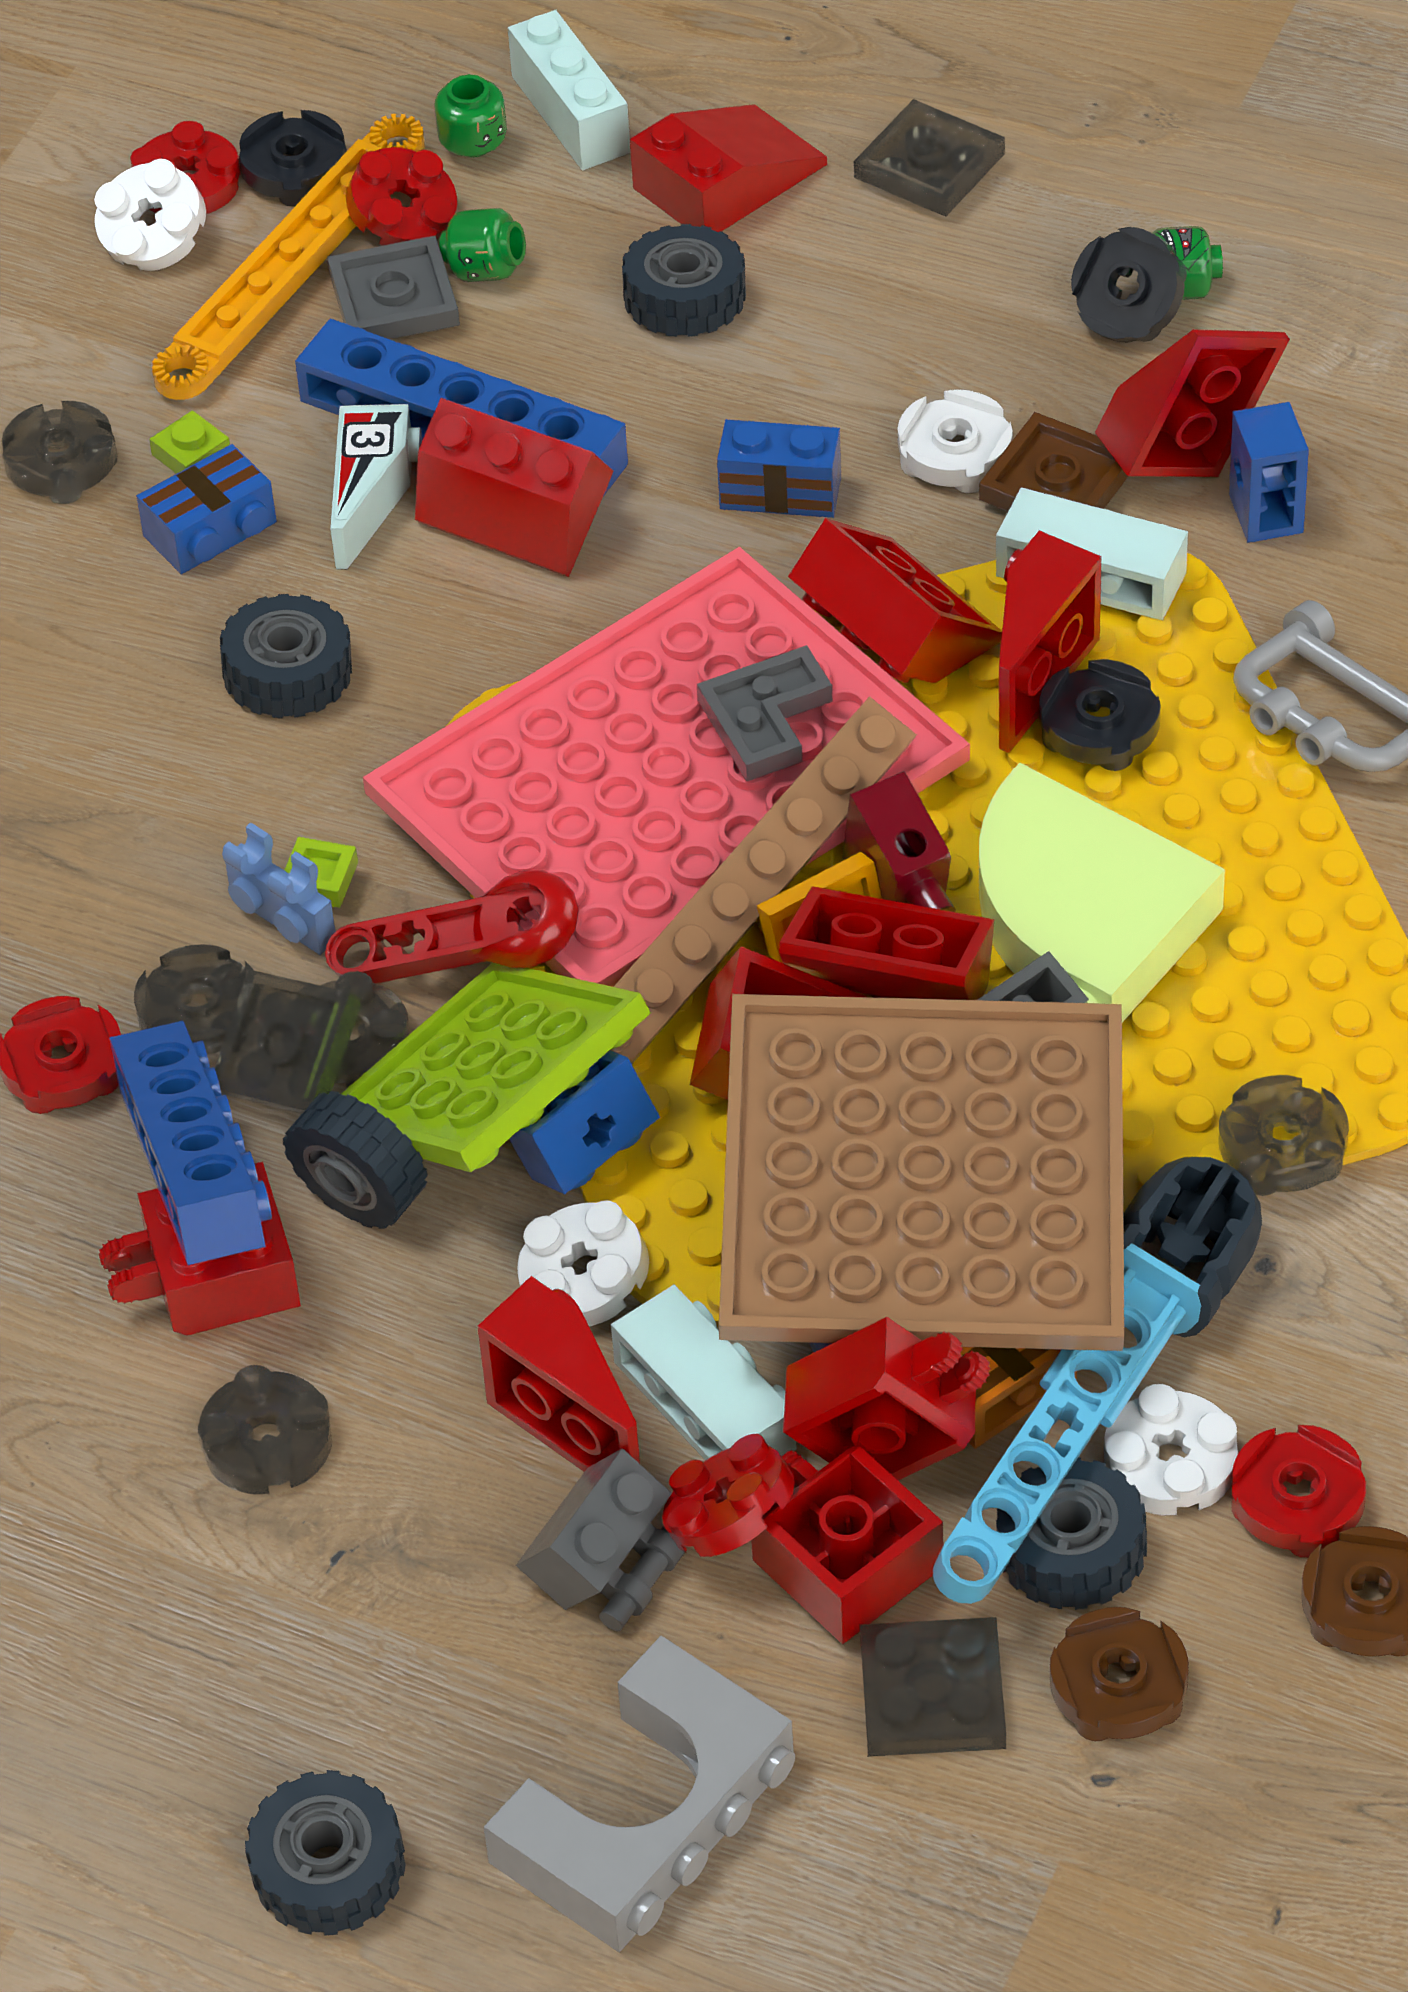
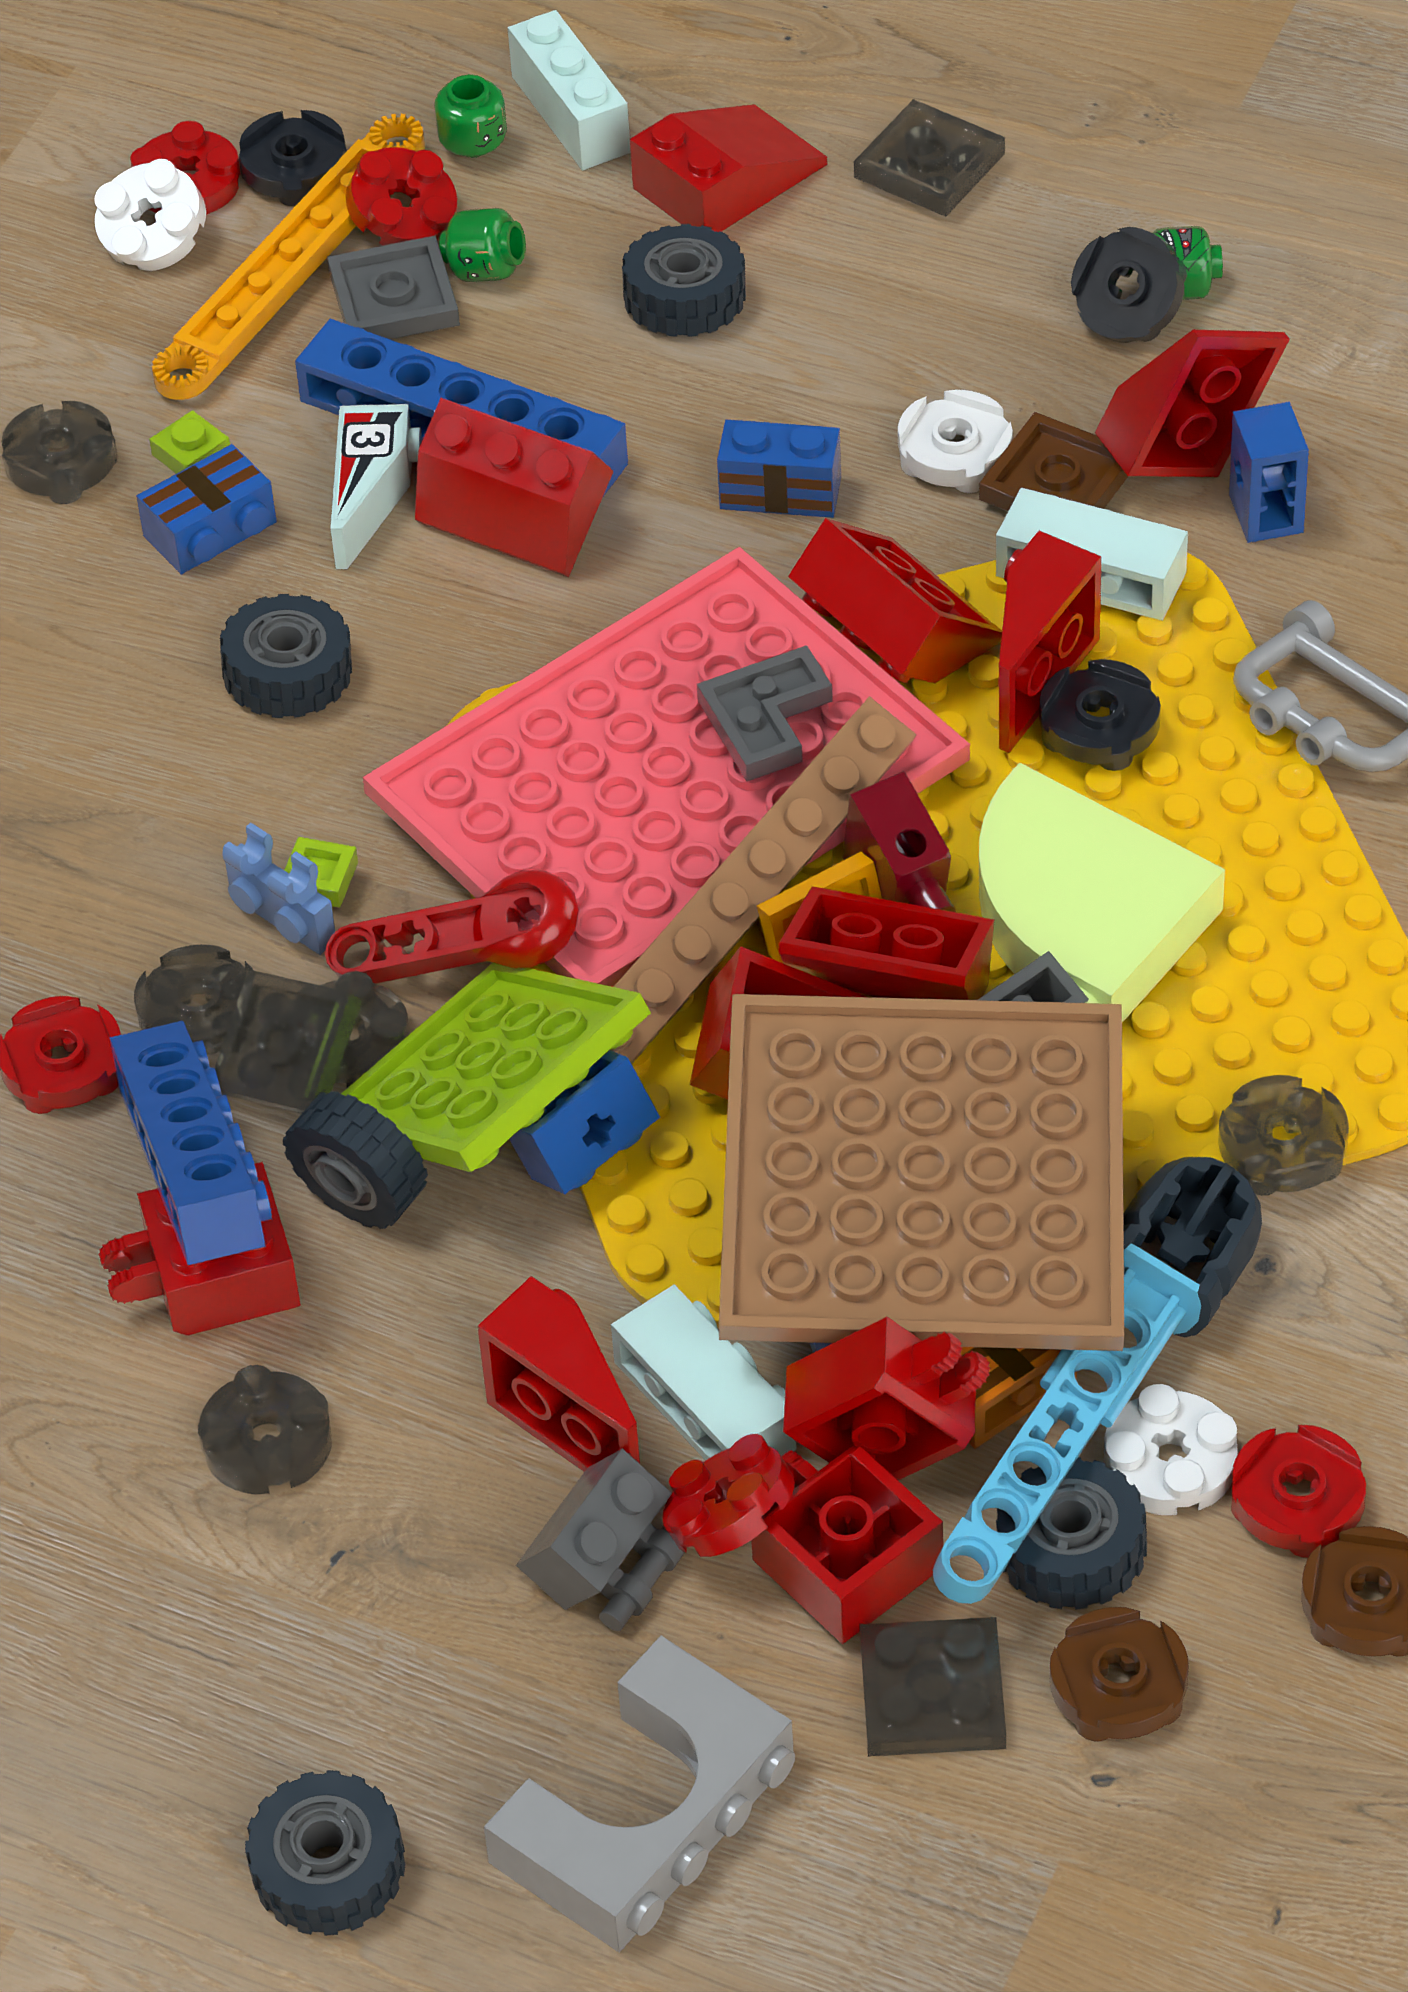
white plate [517,1200,649,1326] -> none

